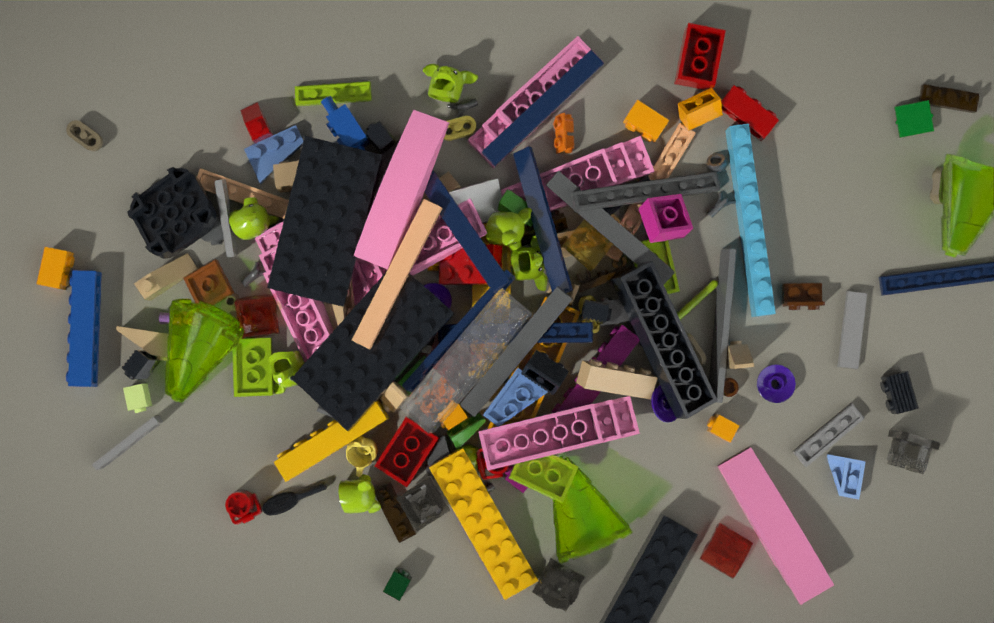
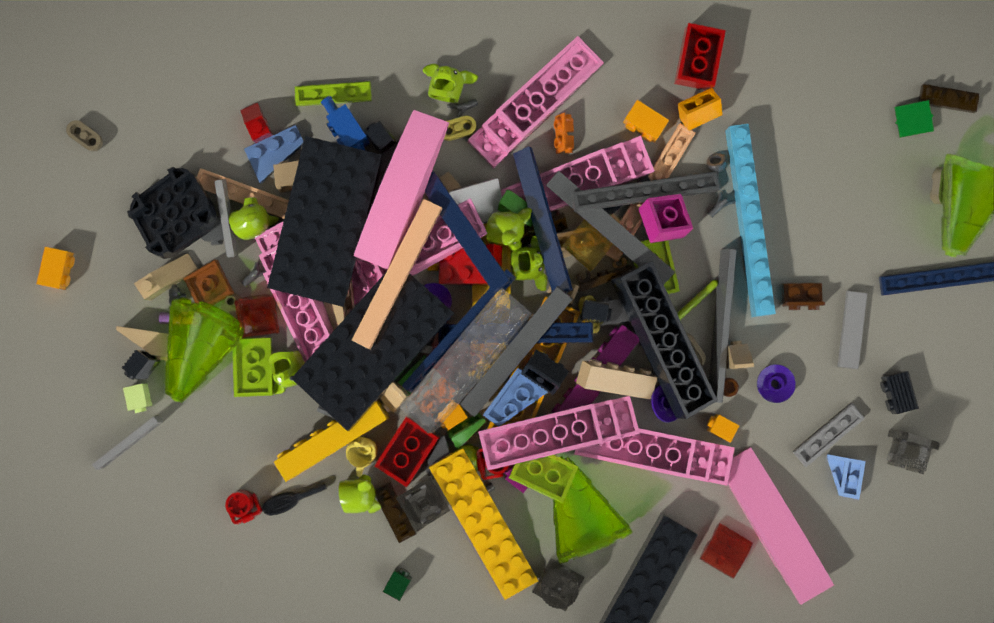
blue brick [66,270,102,387] -> none
dark blue tile [482,50,604,166] -> none
red brick [721,85,779,141] -> none
none -> black plant [169,284,186,308]
none -> bright pink slope [574,428,735,486]

